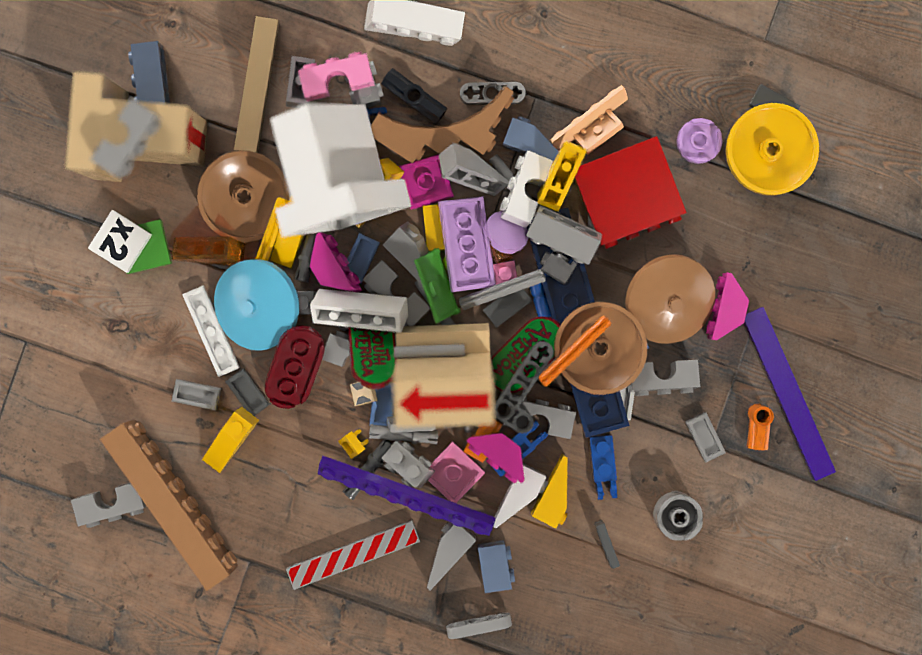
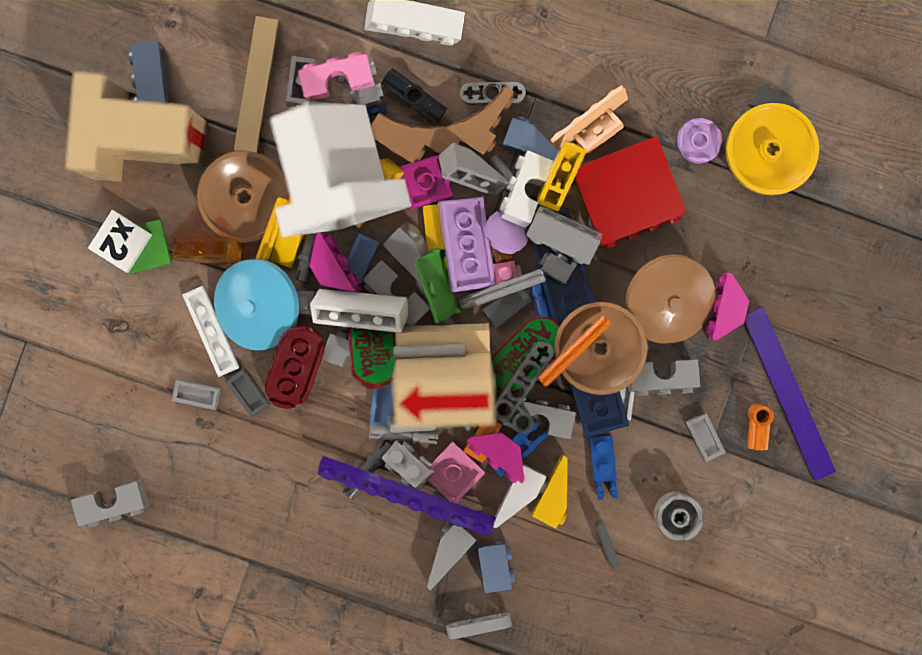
light grey arch [90,98,162,179] -> none
medium nougat brick [100,420,238,591] -> none
yellow slope [202,407,259,473] -> none
tile [286,520,420,590] -> none
yellow tile [338,429,369,459] -> none
tan tile [350,382,378,406] -> none

